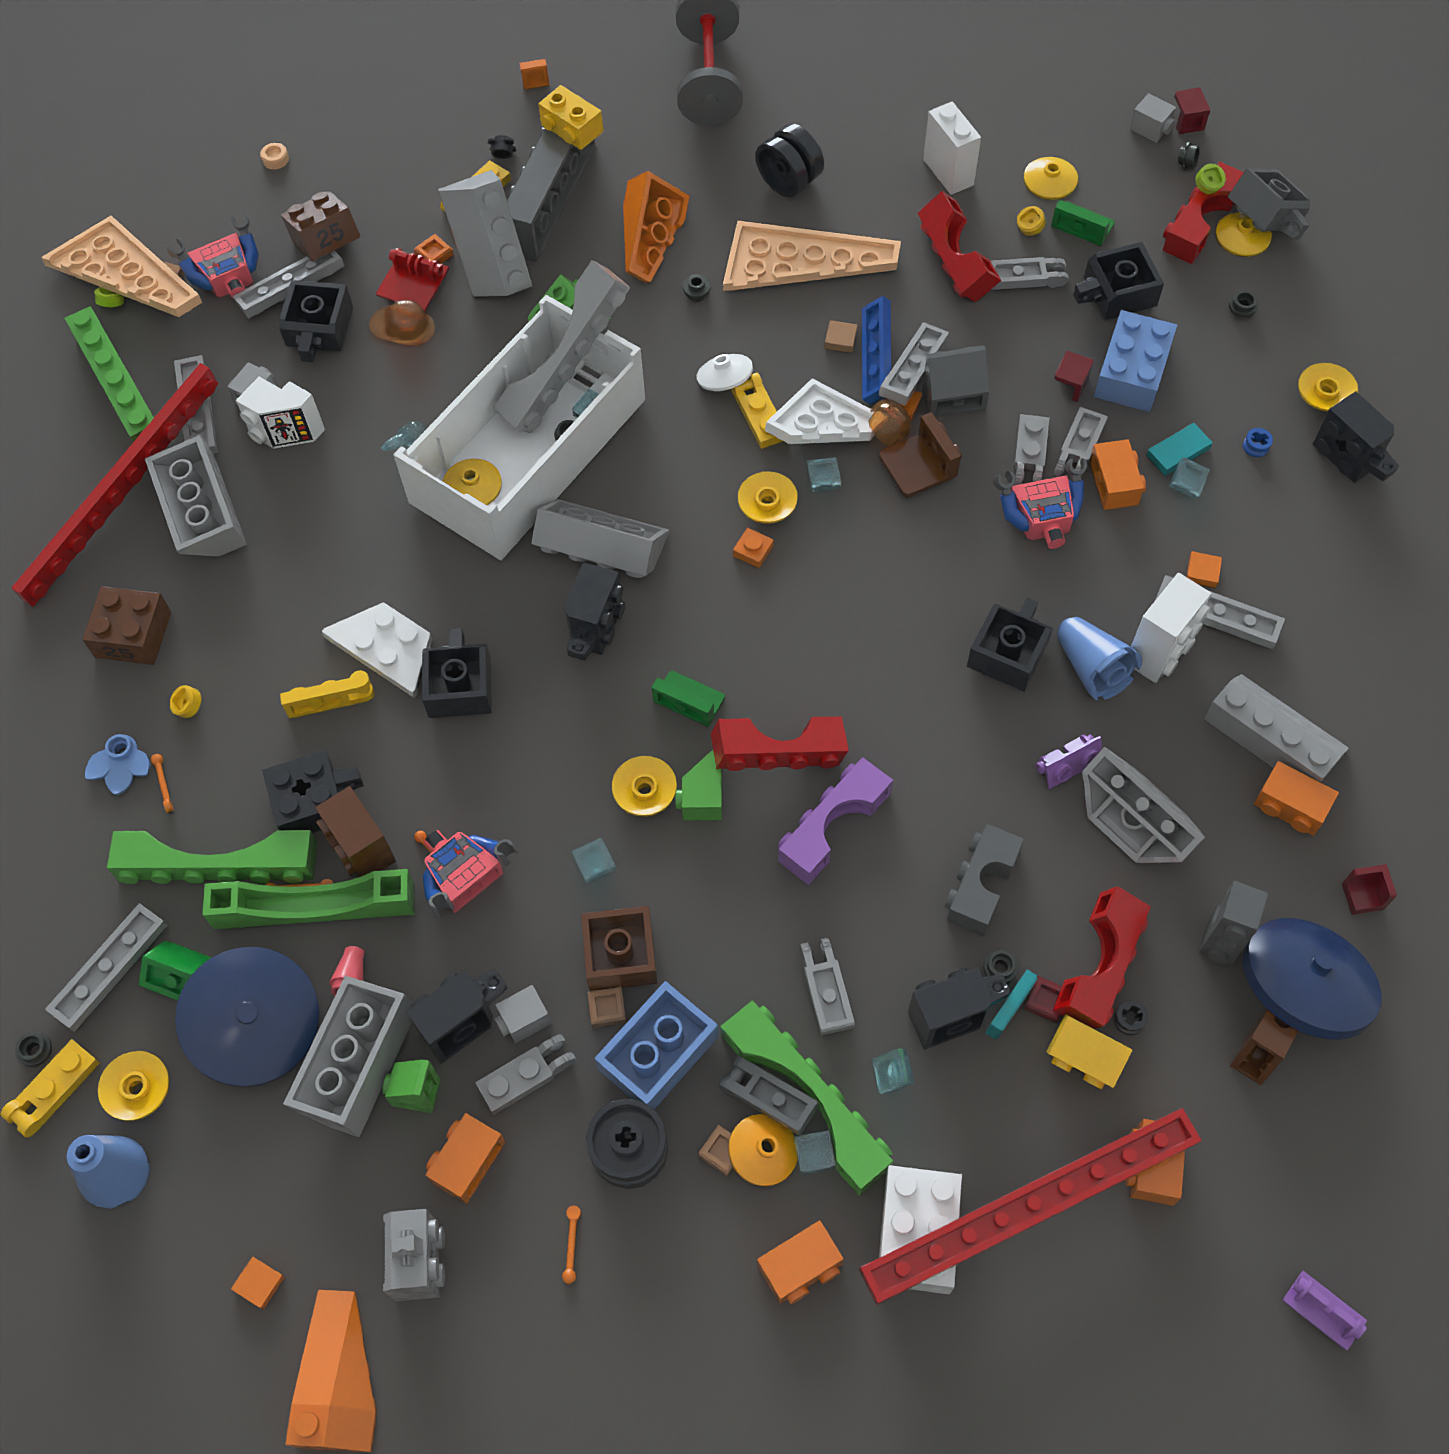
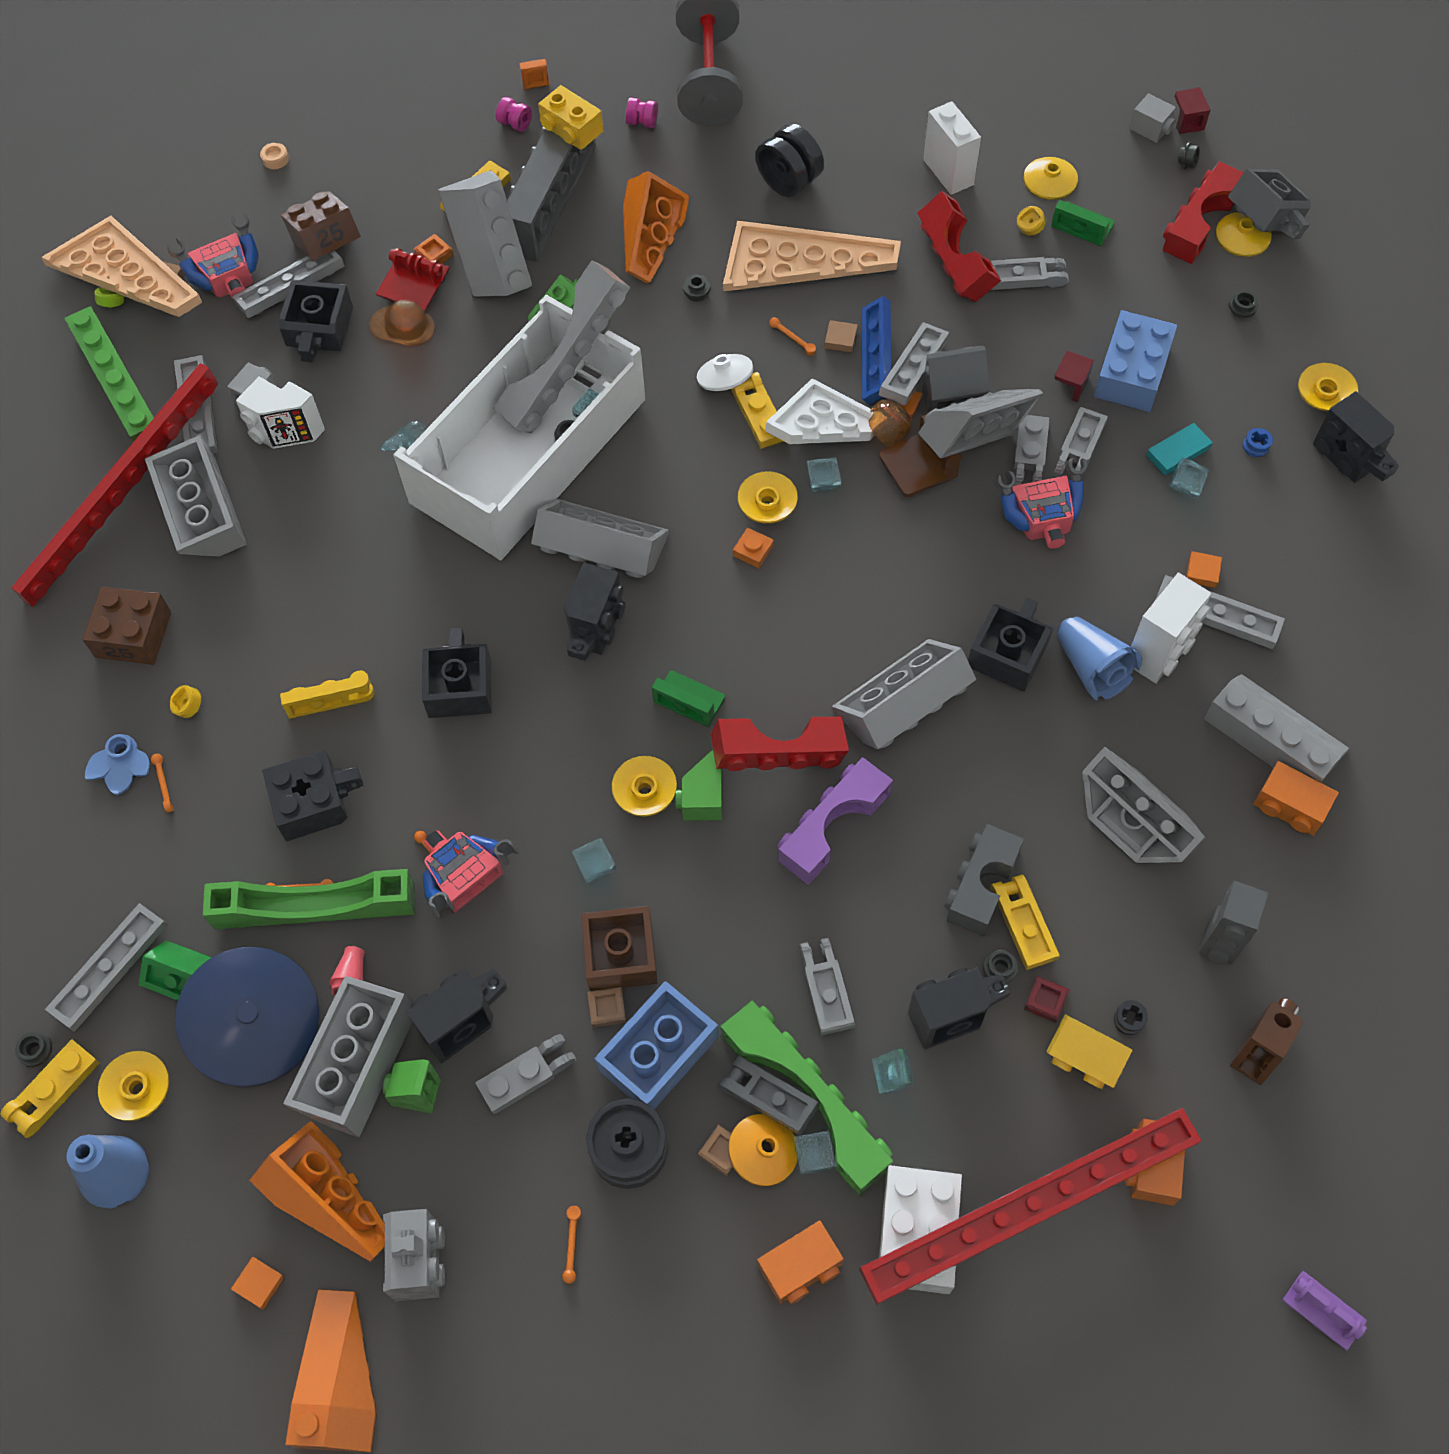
bright green arch [107,830,318,884] -> none
reddish brown brick [315,786,396,877] -> none
white wing [321,602,432,698] -> none
orange brick [425,1113,506,1205] -> none
yellow dish [442,458,502,505] -> none
black plate [488,135,516,159] -> none
light grey brick [494,985,552,1044] -> none
teal tile [985,969,1037,1039] -> none
medium lavender hinge [1035,734,1102,789] -> none
red arch [1053,886,1151,1029] -> none
black hinge [1073,242,1164,320] -> none
orange brick [1089,439,1146,510] -> none
lime tile [1195,164,1226,194] -> none
dark blue dish [1243,918,1382,1040] -> none
dark red panel [1342,864,1397,915] -> none
none -> orange wedge [249,1121,385,1262]
none -> dark pink wheel [495,97,532,132]
none -> dark pink wheel [626,97,658,129]
none -> orange hinge [769,317,816,356]
none -> light grey slope [832,639,976,749]
none -> light grey slope [918,389,1043,458]
none -> yellow plate [990,874,1060,970]

